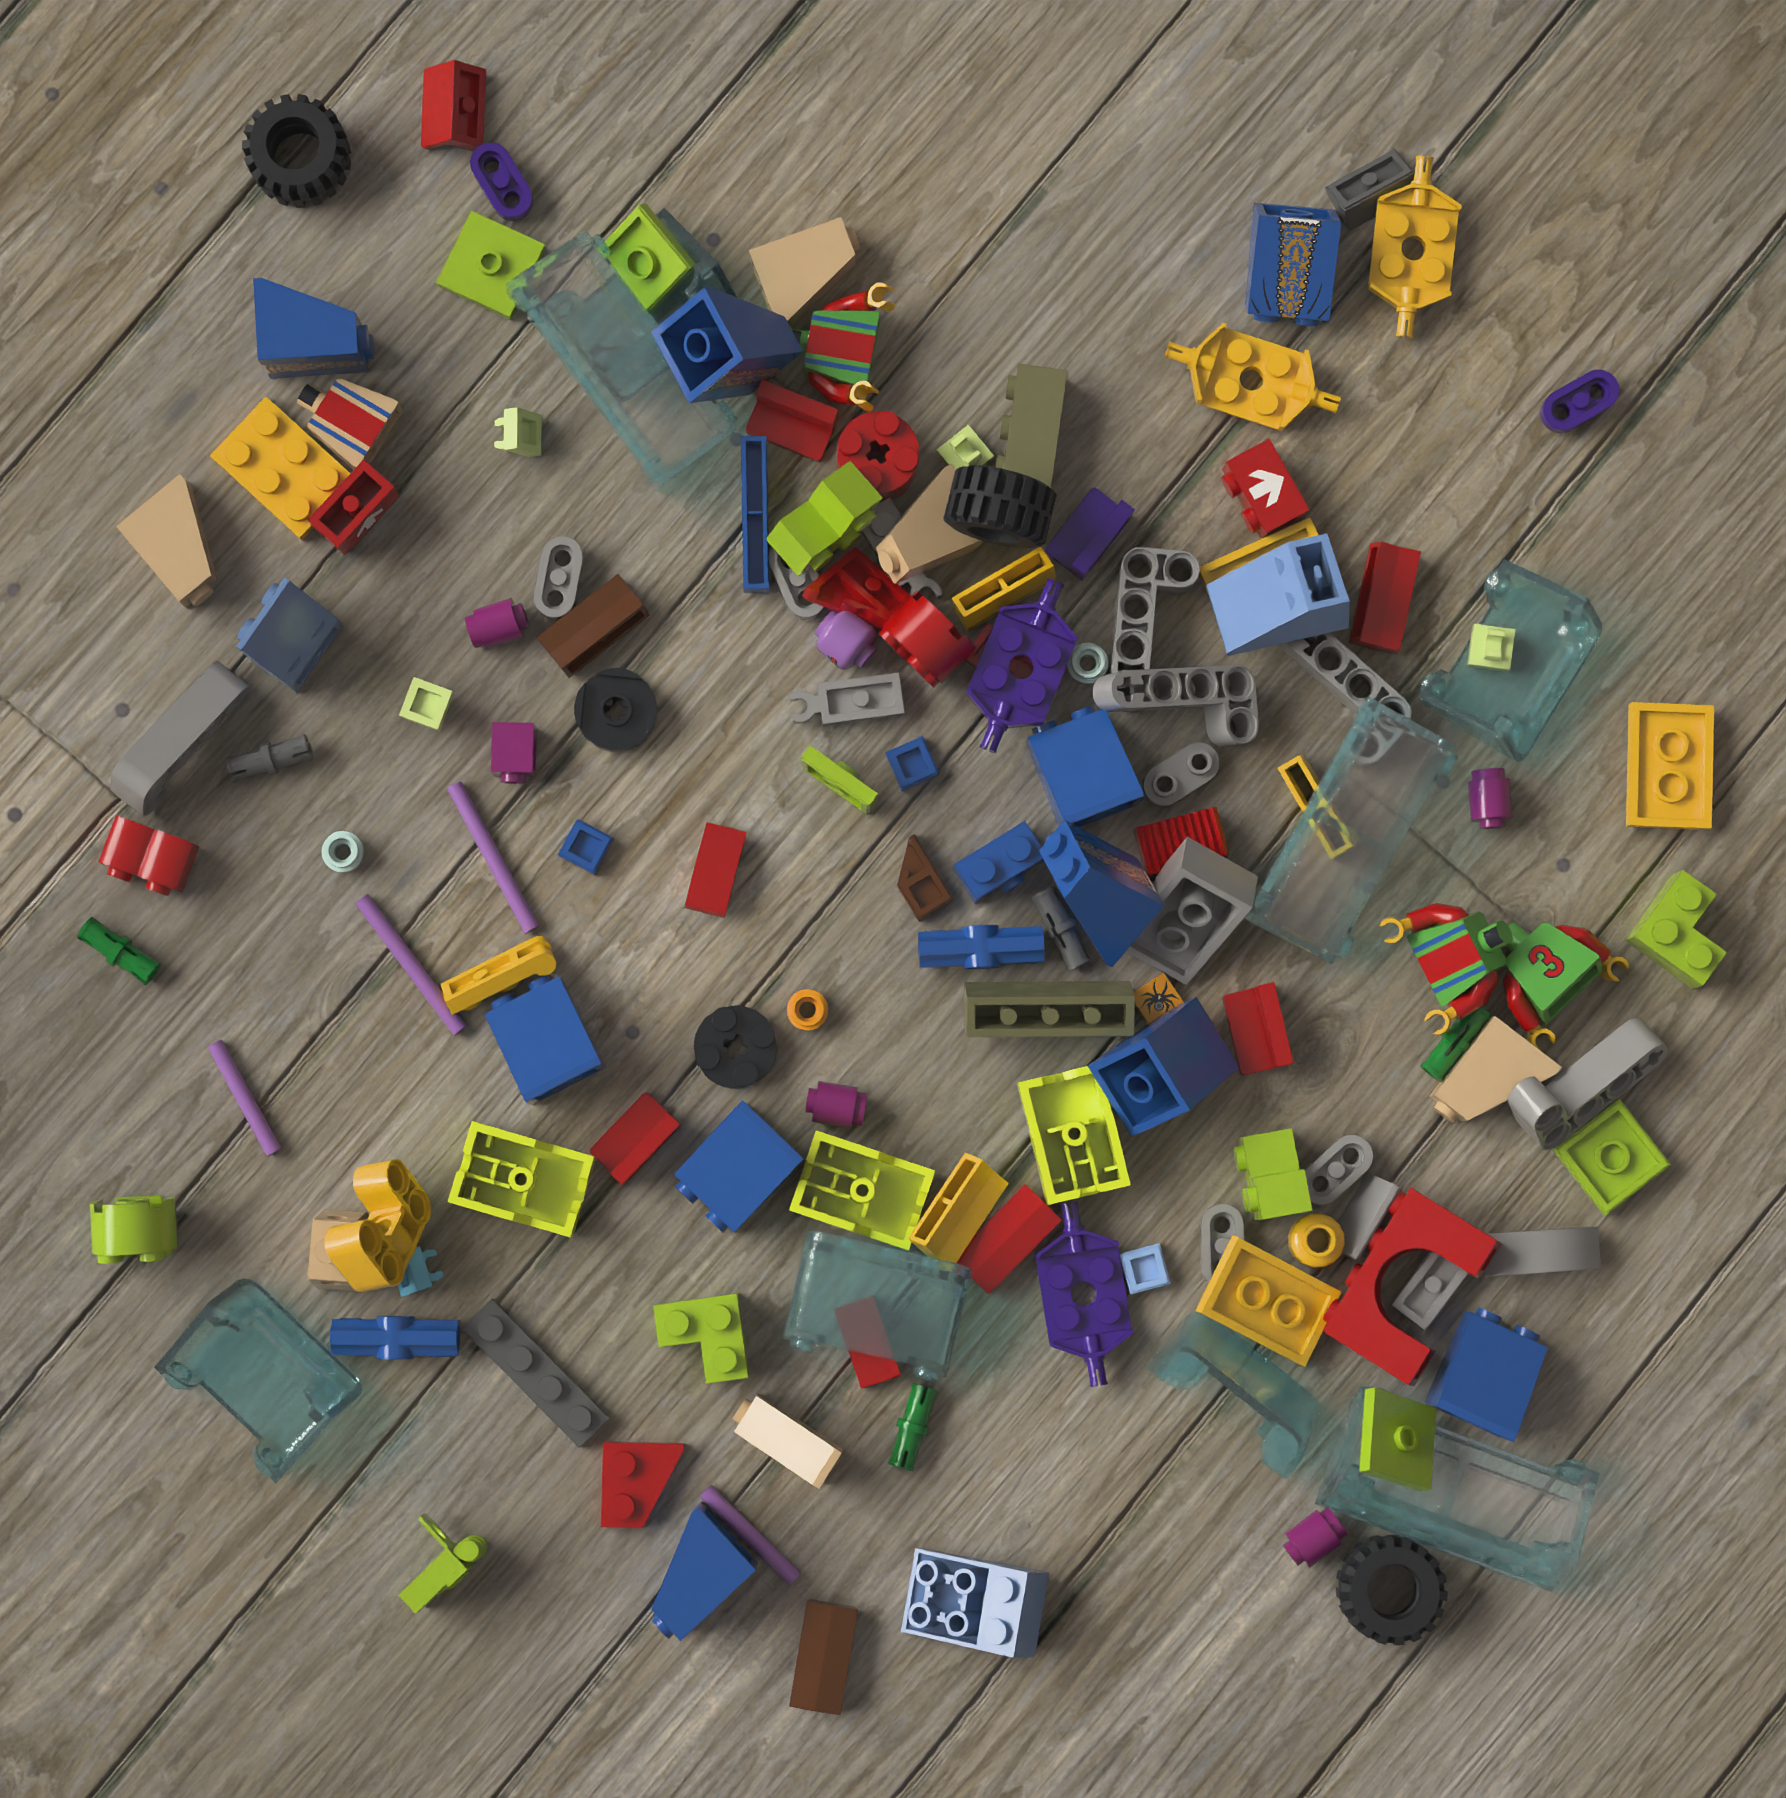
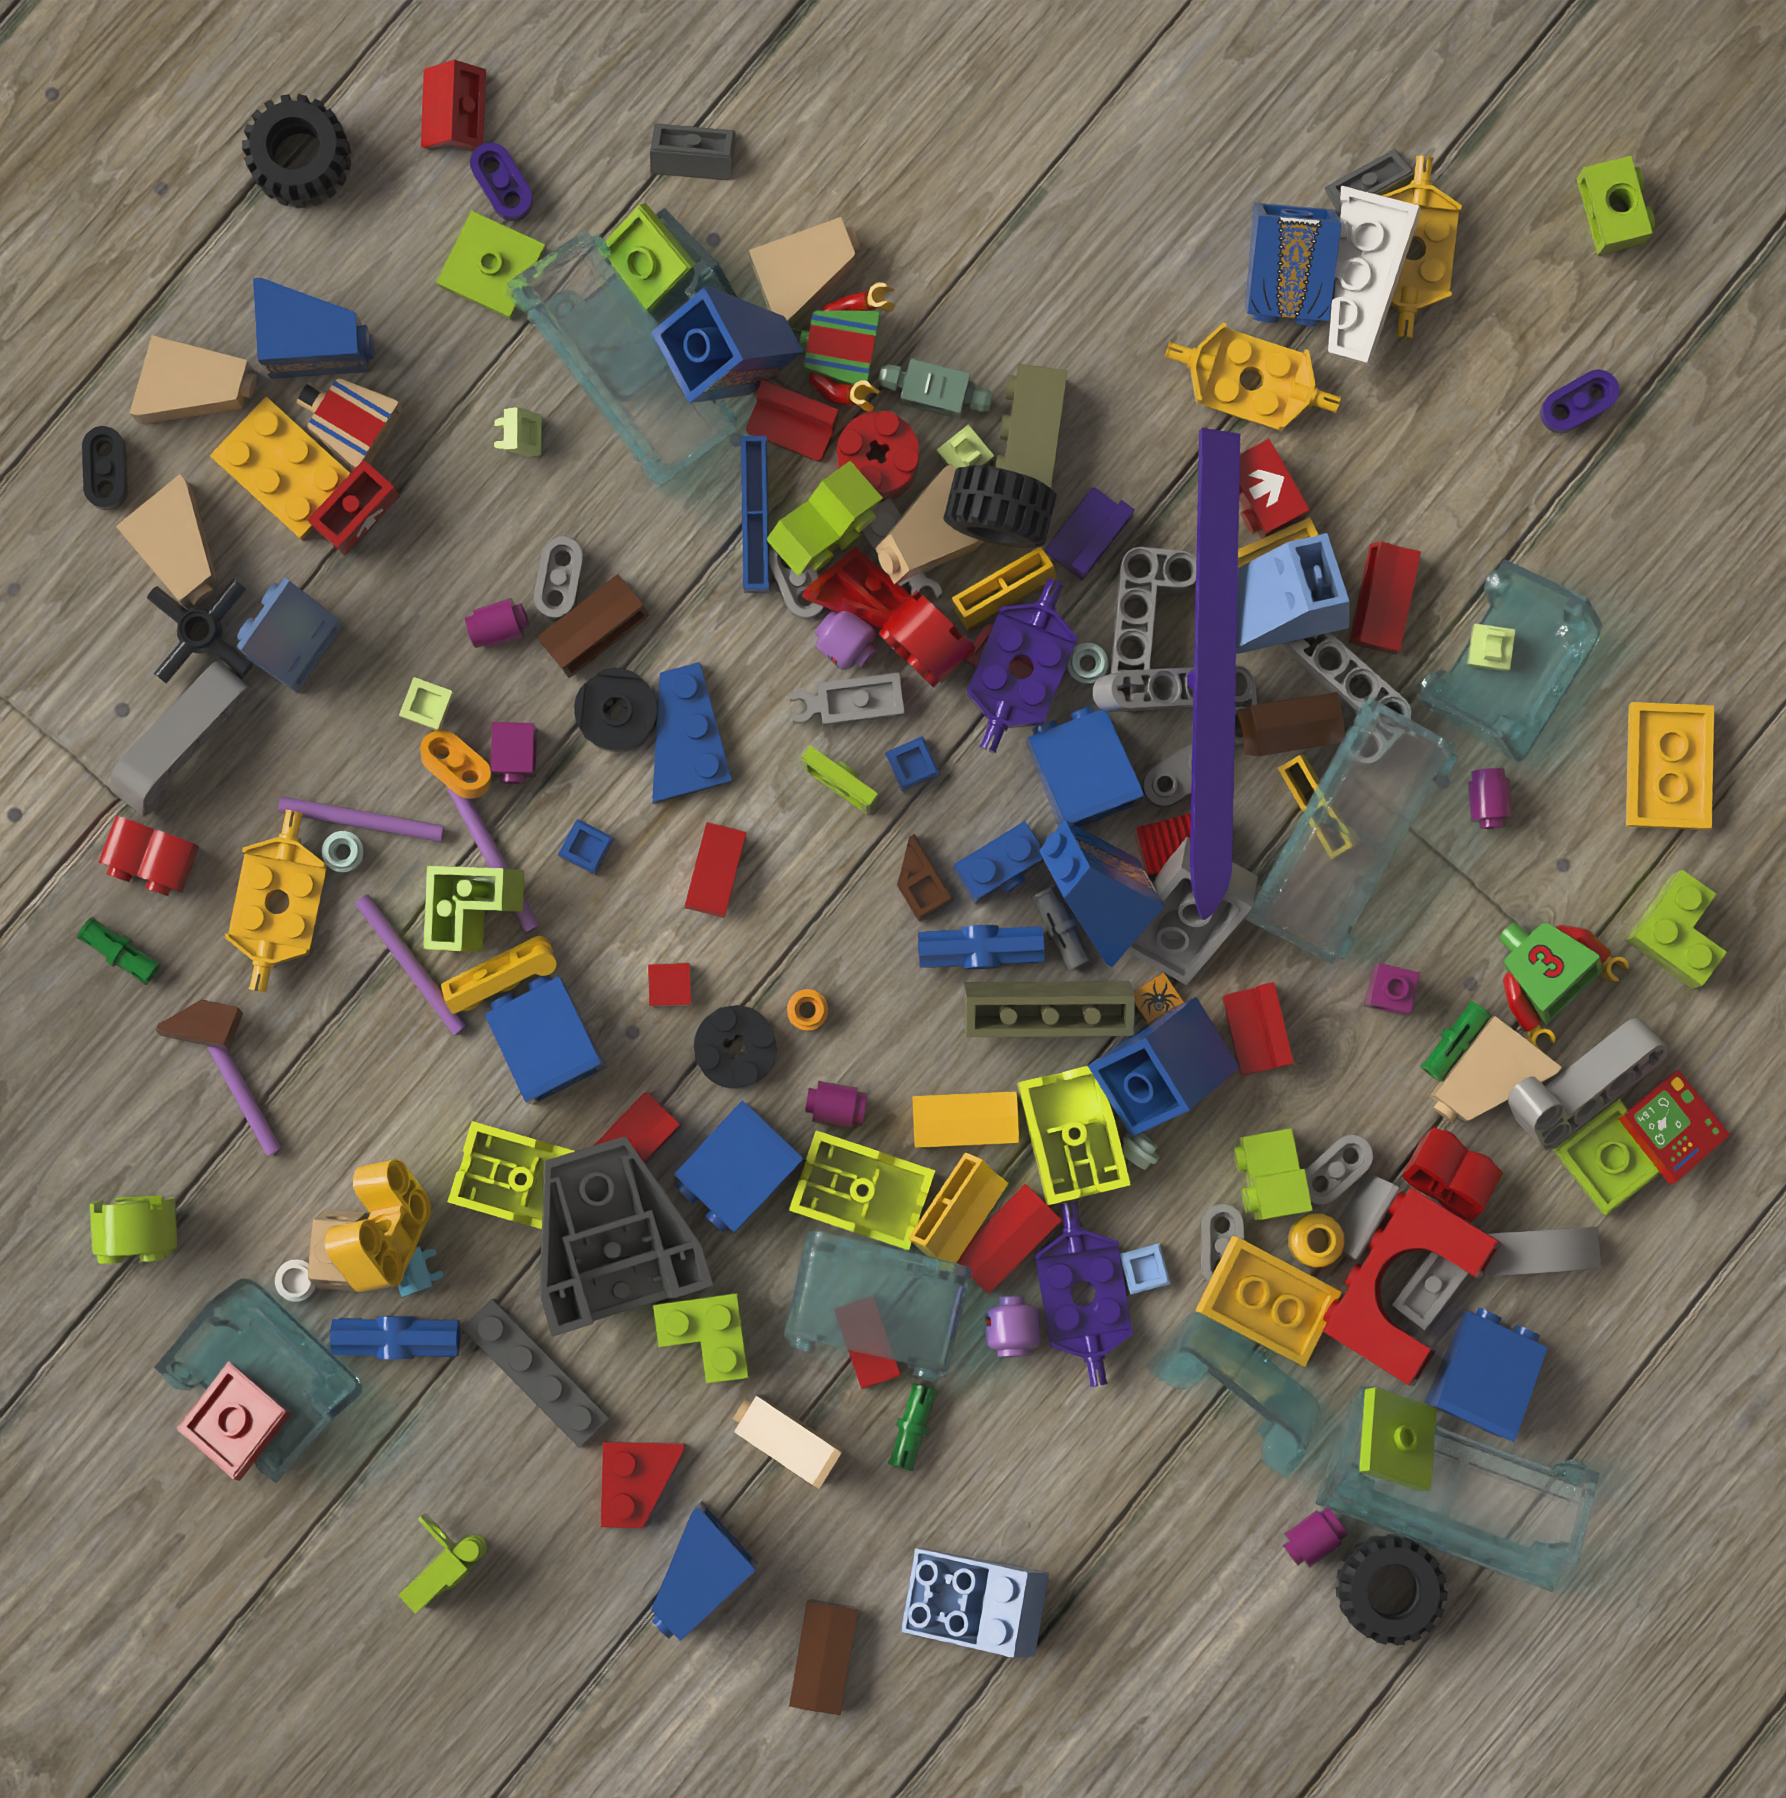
dark grey pin [225,734,313,783] -> none
medium lavender bar [699,1485,801,1585] -> none
torso [1379,903,1513,1035] -> none
none -> black plate [82,426,128,510]
none -> tan slope [129,335,257,424]
none -> black bar [147,578,253,684]
none -> reddish brown tile [156,999,243,1050]
none -> tile [177,1361,292,1481]
none -> yellow plate [224,810,327,993]
none -> white plate [275,1260,316,1302]
none -> medium lavender bar [278,796,445,842]
none -> light orange plate [420,730,491,799]
none -> lime brick [423,866,525,952]
none -> dark grey wedge [540,1136,713,1337]
none -> red tile [648,963,691,1007]
none -> dark grey slope [650,123,736,180]
none -> blue wing [652,662,732,804]
none -> sand green piece [878,358,993,419]
none -> yellow piece [912,1091,1019,1148]
none -> medium lavender head [985,1296,1041,1357]
none -> light aqua plate [1121,1133,1160,1170]
none -> dark purple piece [1187,428,1240,920]
none -> reddish brown piece [1238,692,1345,756]
none -> white wing [1328,186,1422,366]
none -> magenta brick [1363,963,1420,1016]
none -> red brick [1402,1127,1503,1222]
none -> lime brick [1576,156,1655,255]
none -> red tile [1618,1069,1730,1185]

